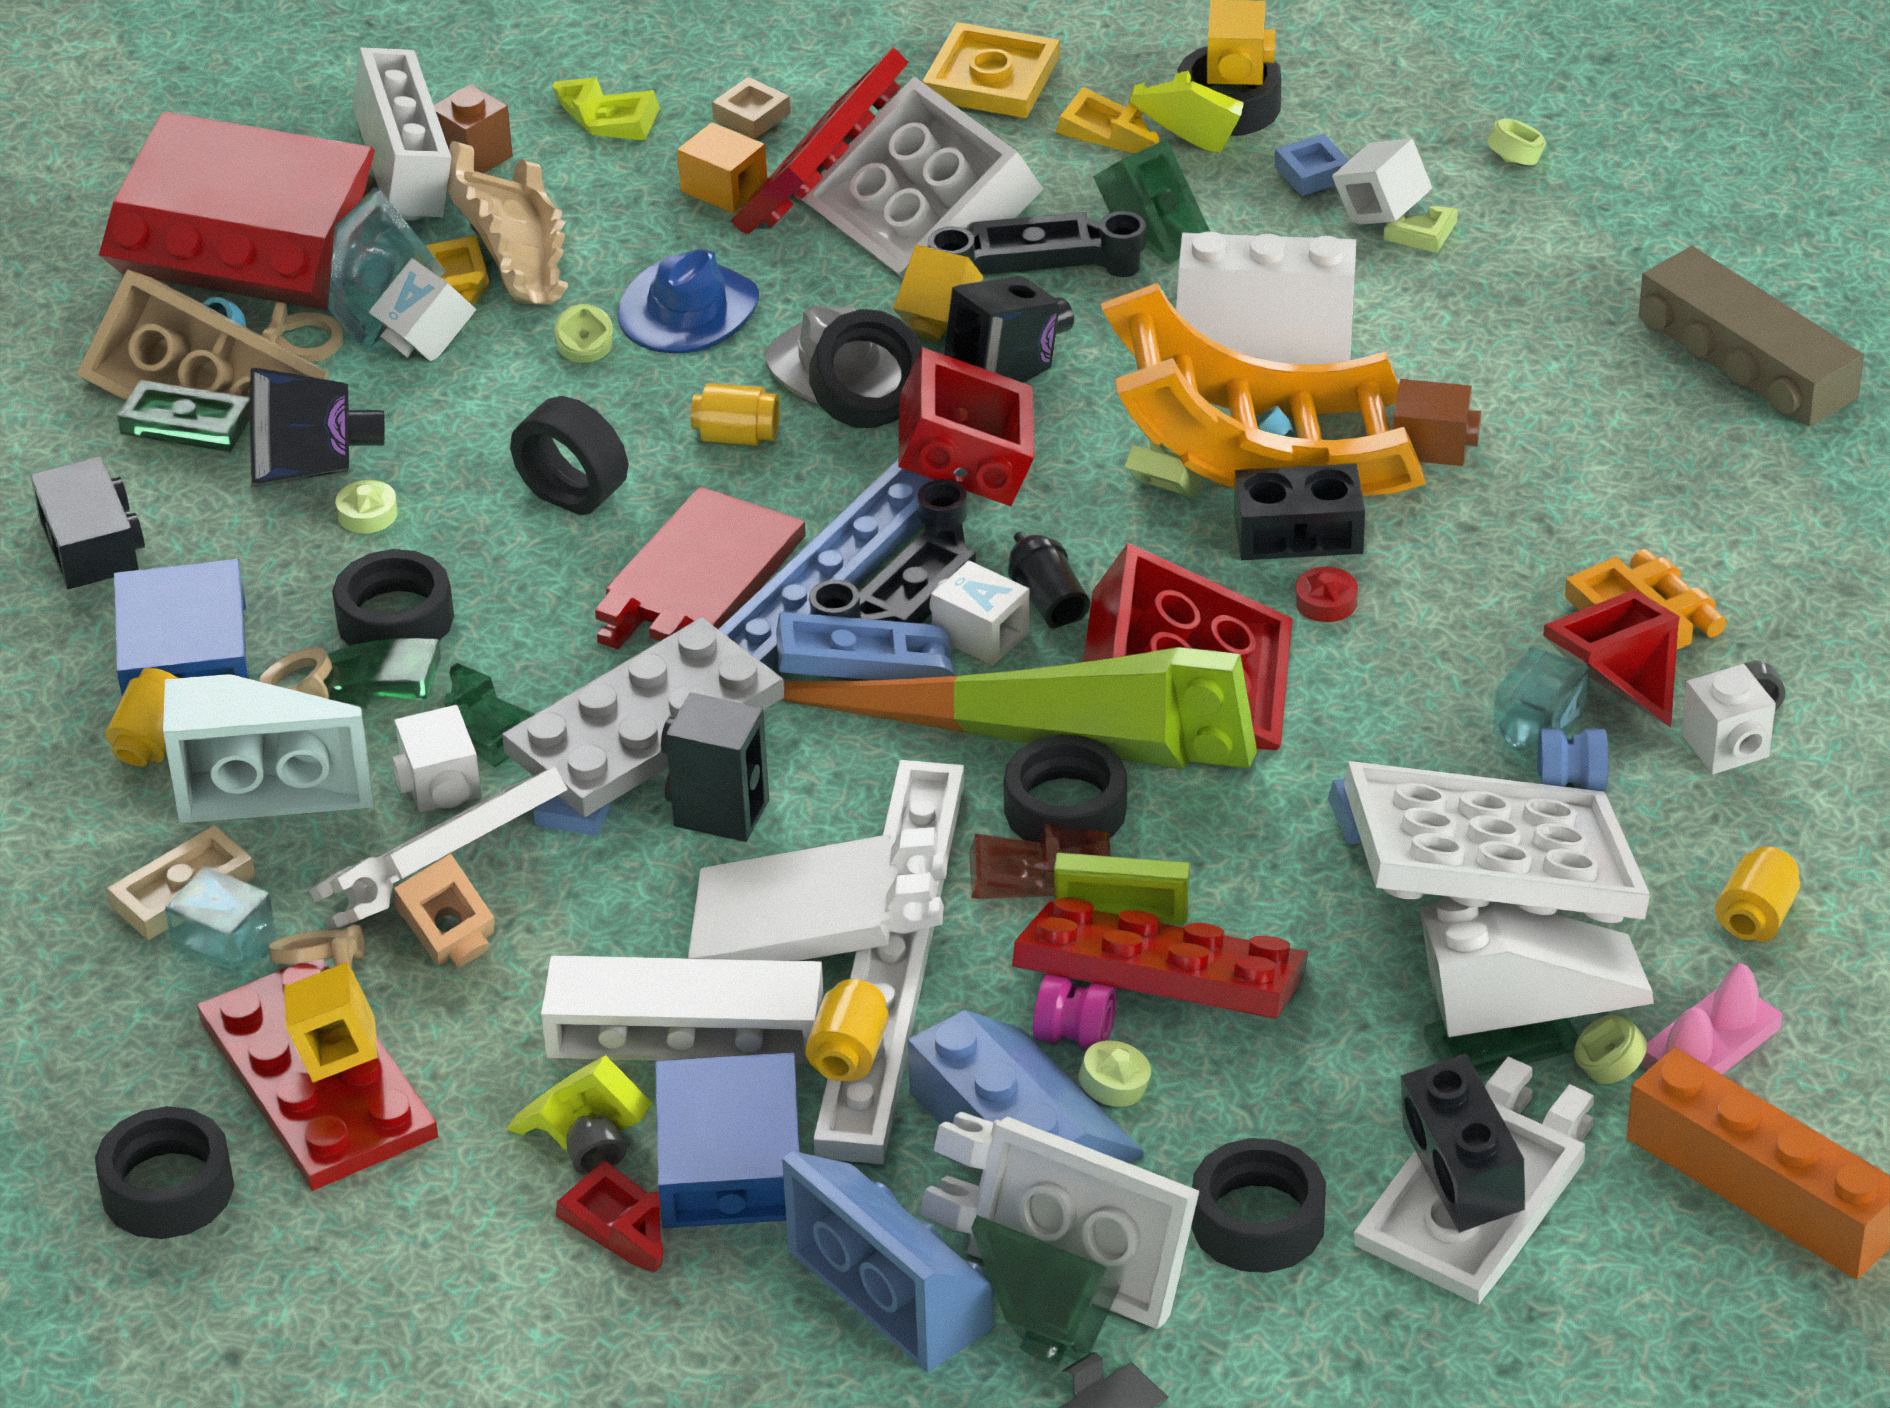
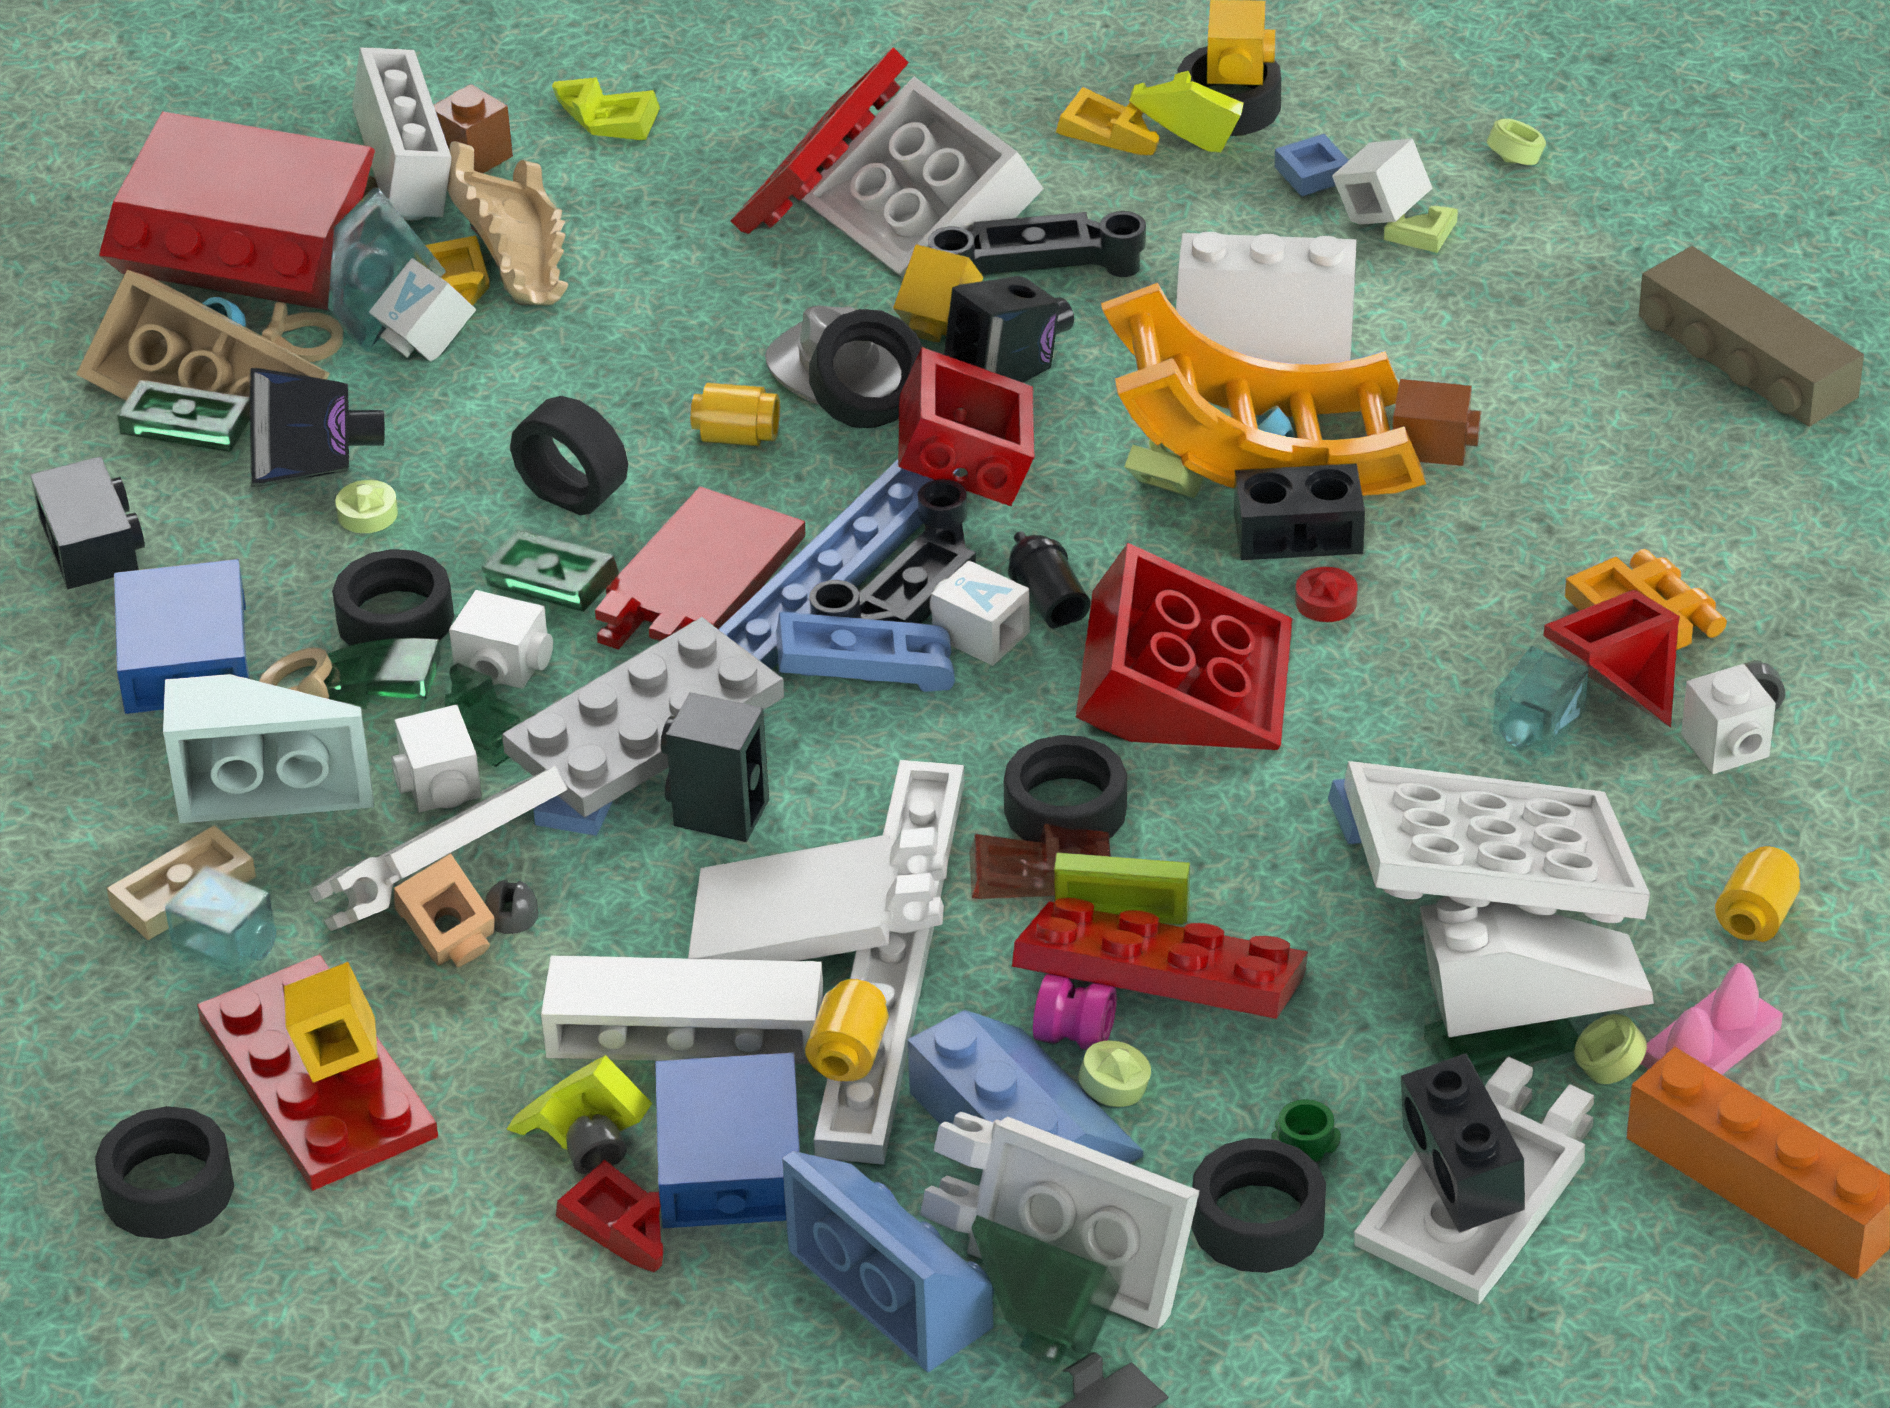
yellow brick [105,668,178,767] -> none
tan piece [268,924,365,966] -> none
yellowish green tile [554,304,613,363] -> none
blue hat [618,249,759,353] -> none
light orange brick [677,122,767,214] -> none
tan plate [712,77,791,139] -> none
lime plate [781,647,1257,770] -> none
yellow plate [922,22,1060,119] -> none
clear green slope [1093,139,1210,264] -> none
medium blue wheel [1537,729,1608,793] -> none
none -> white brick [449,590,553,689]
none -> clear green plate [481,529,619,612]
none -> dark grey hinge [485,880,538,934]
none -> green plate [1271,1099,1341,1162]

